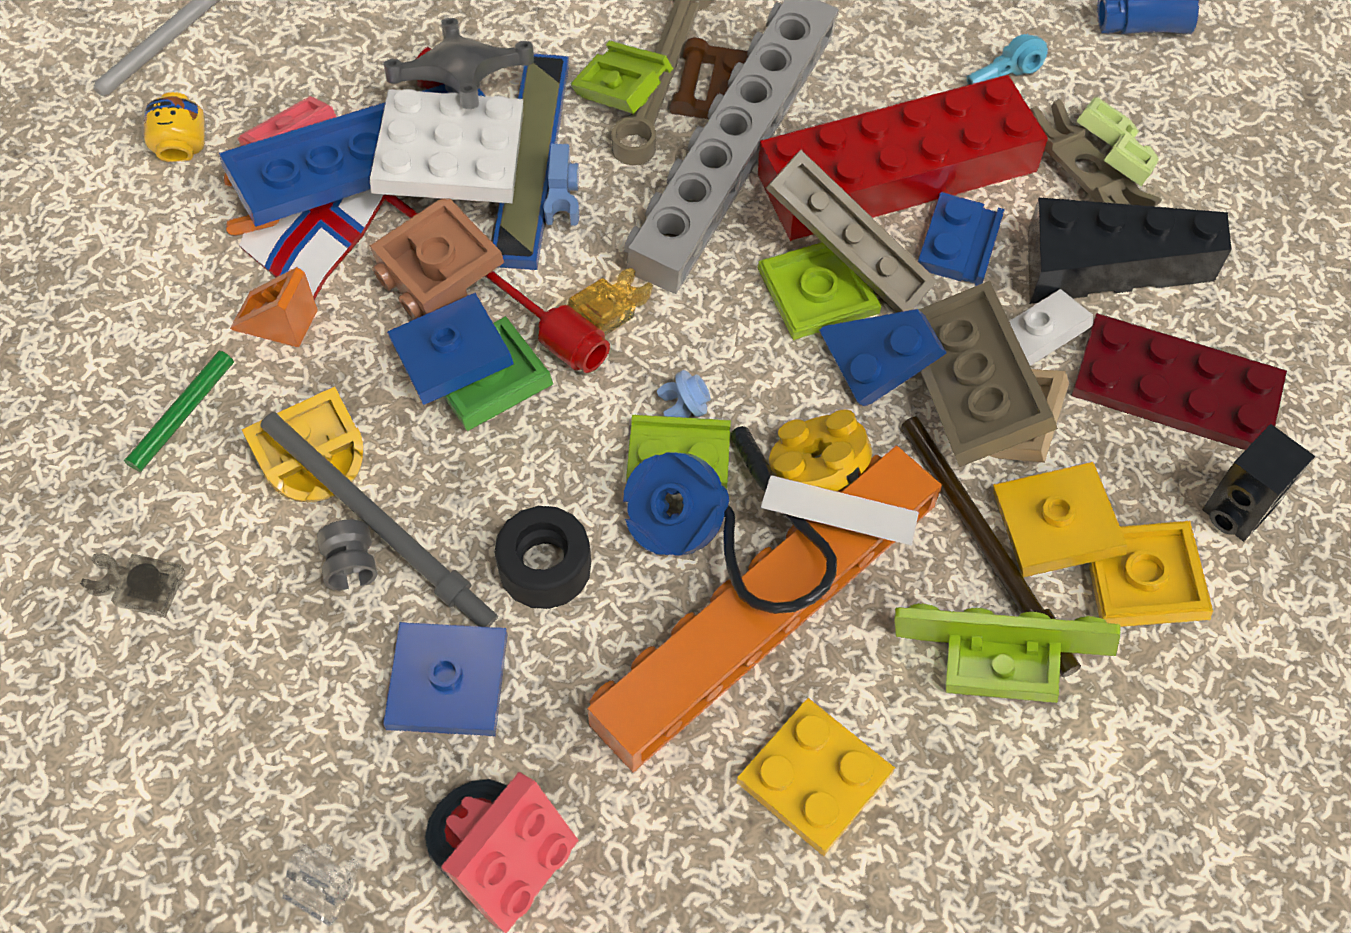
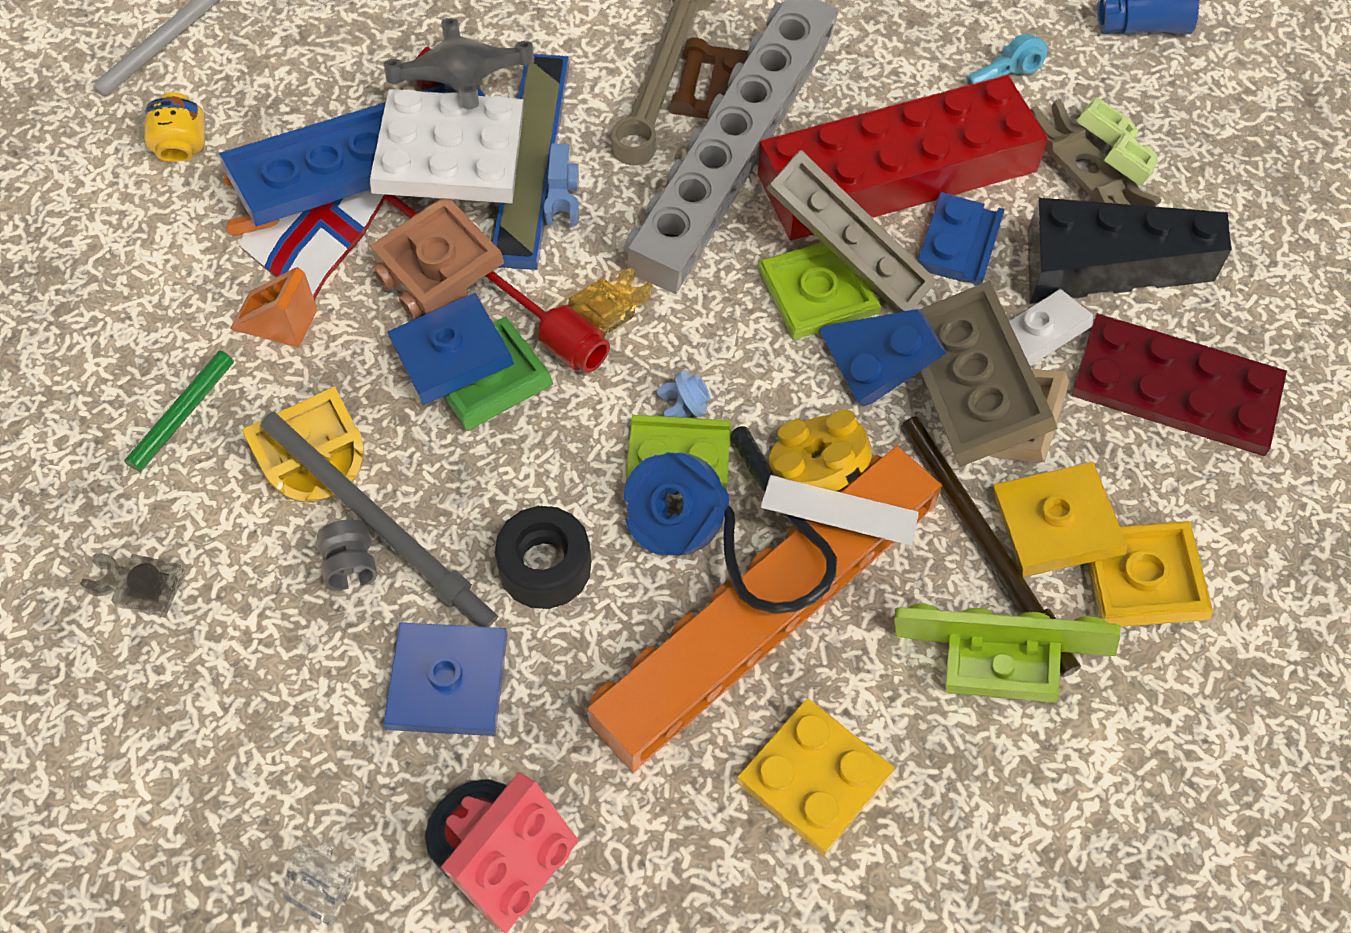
coral plate [238,96,336,146] -> none
lime plate [570,40,673,114] -> none
black brick [1202,424,1315,542] -> none

